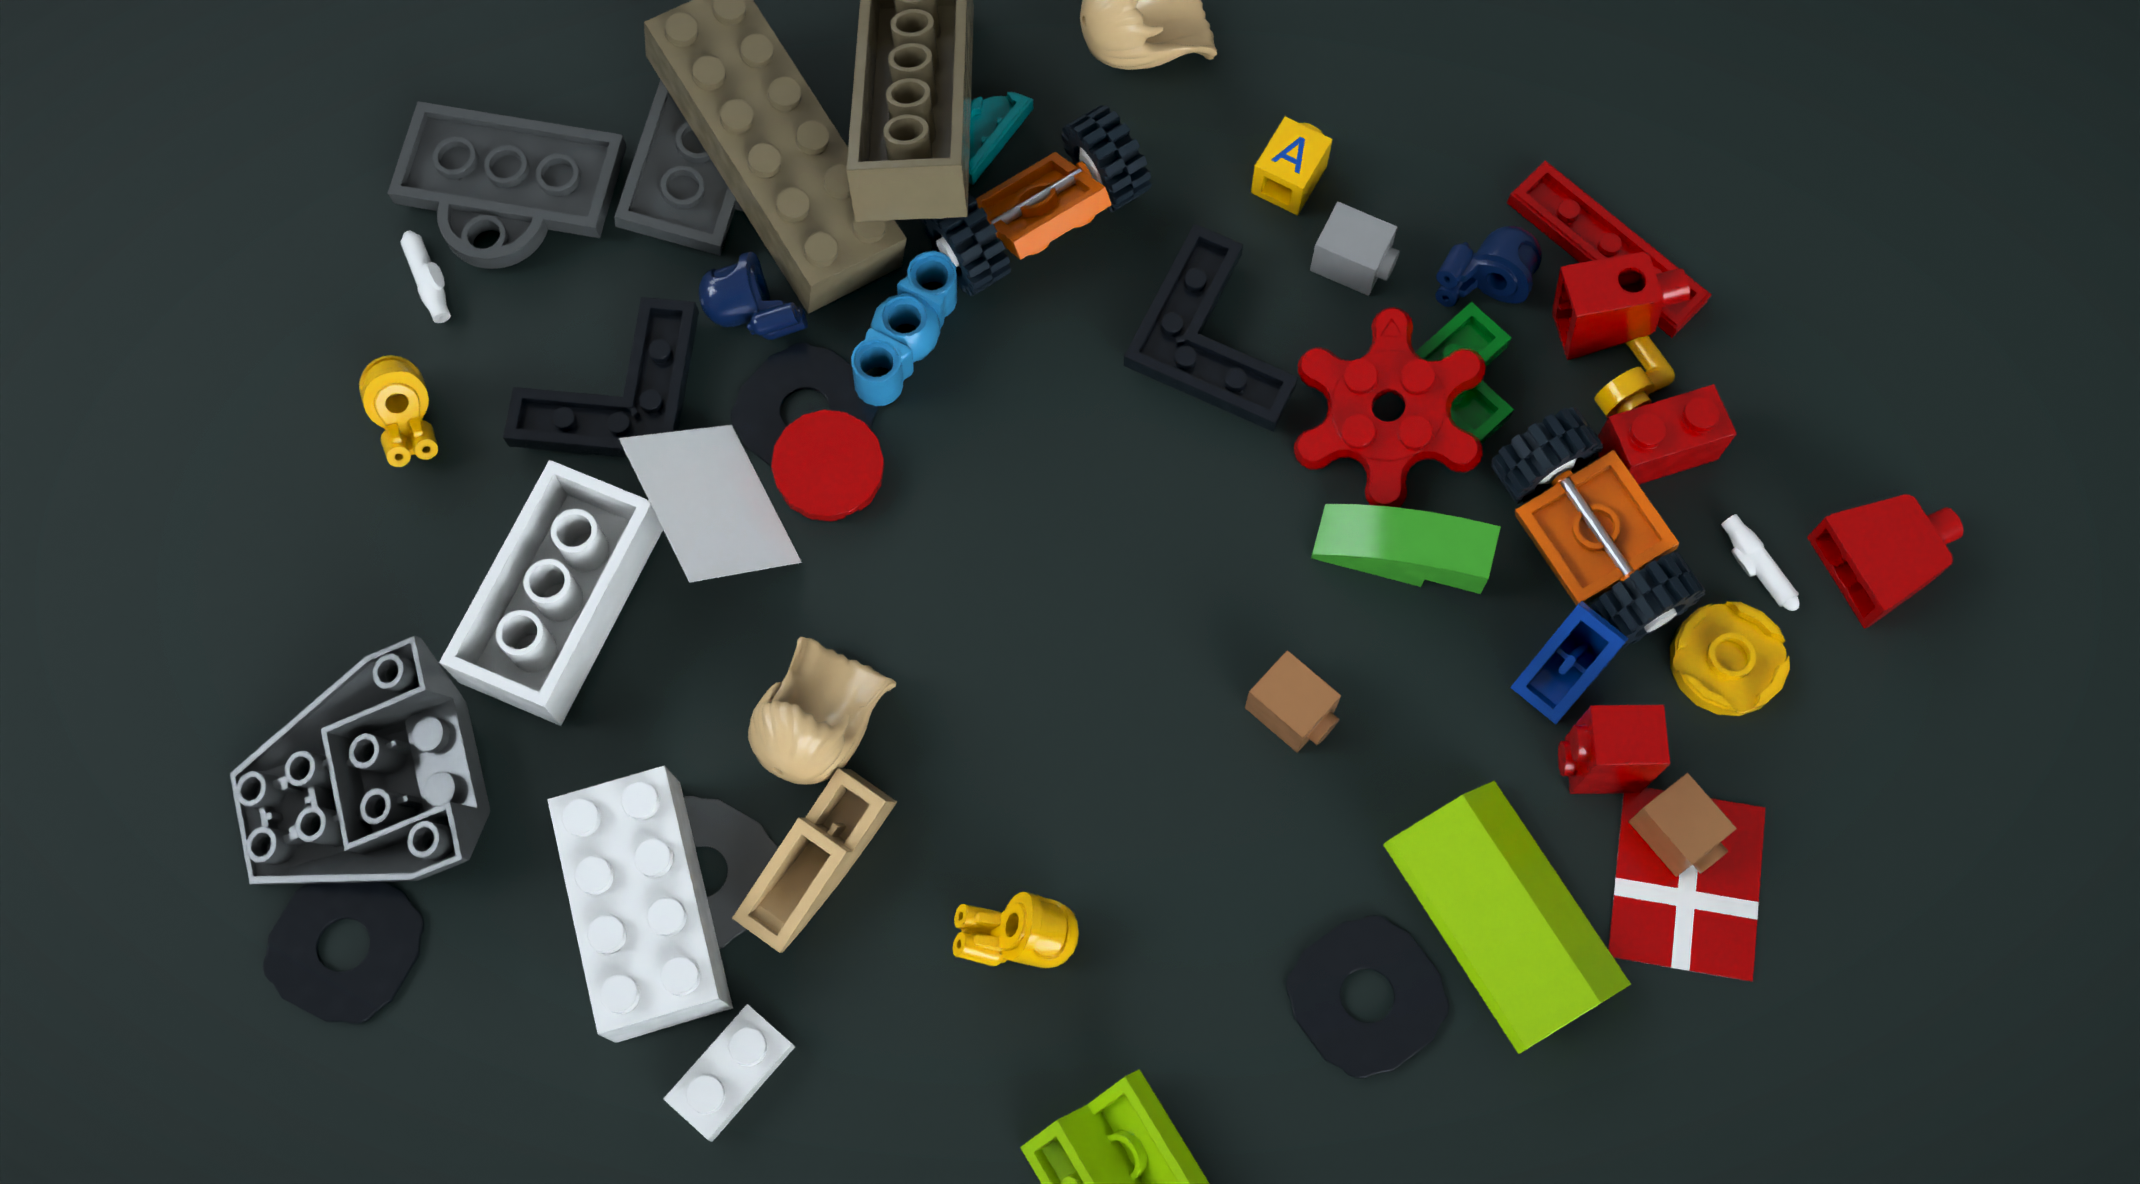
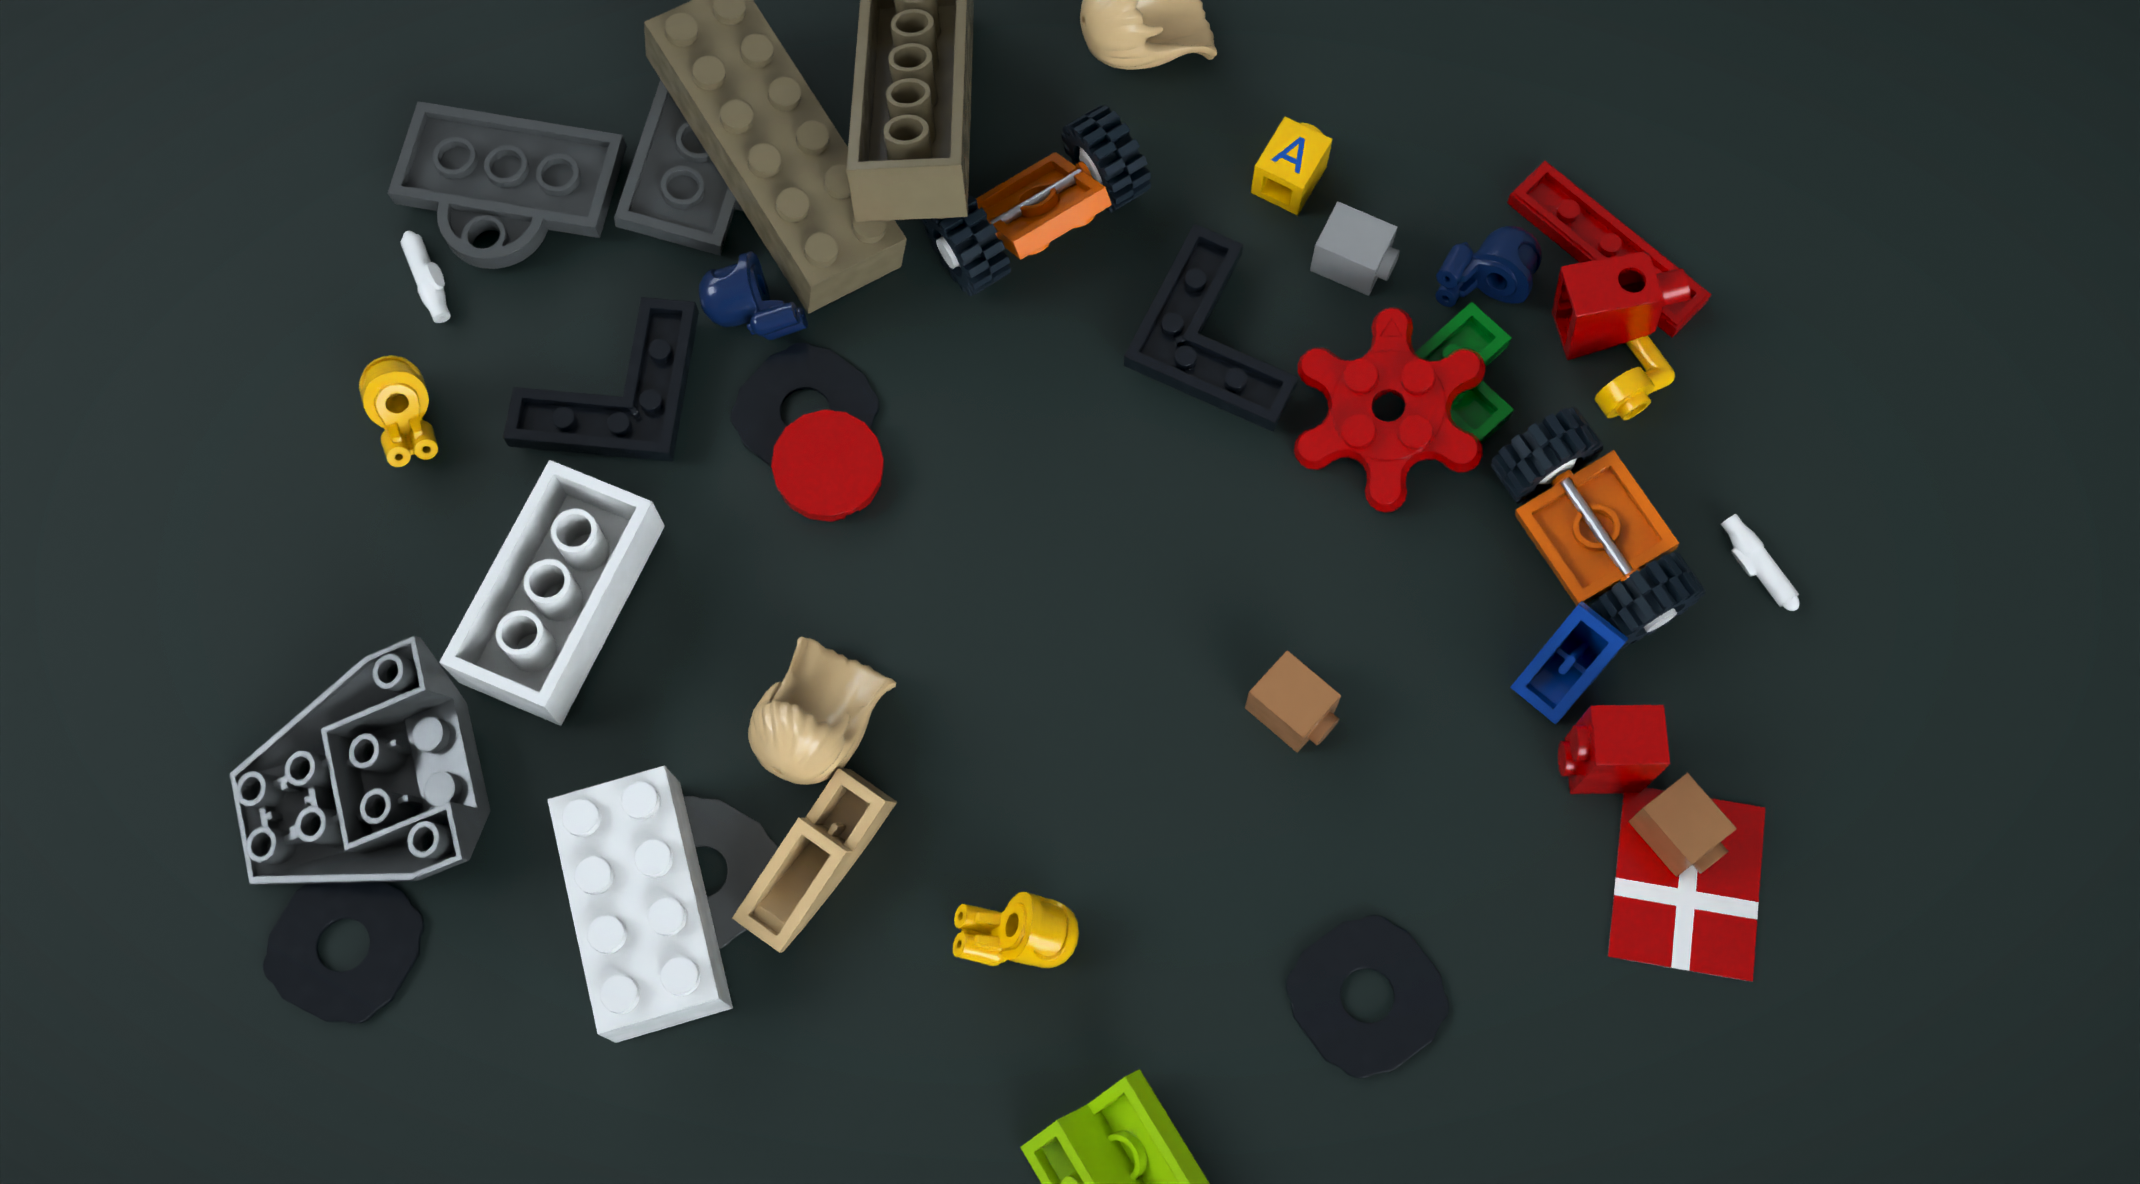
white sticker [619,425,802,583] -> none
white plate [663,1004,795,1142] -> none
dark azure piece [851,251,957,406] -> none
teal plate [969,92,1034,185] -> none
bright green slope [1311,504,1501,594] -> none
lime slope [1383,780,1631,1054] -> none
red brick [1598,384,1737,485] -> none
yellow tile [1670,601,1790,716] -> none
red torso [1807,494,1964,629] -> none

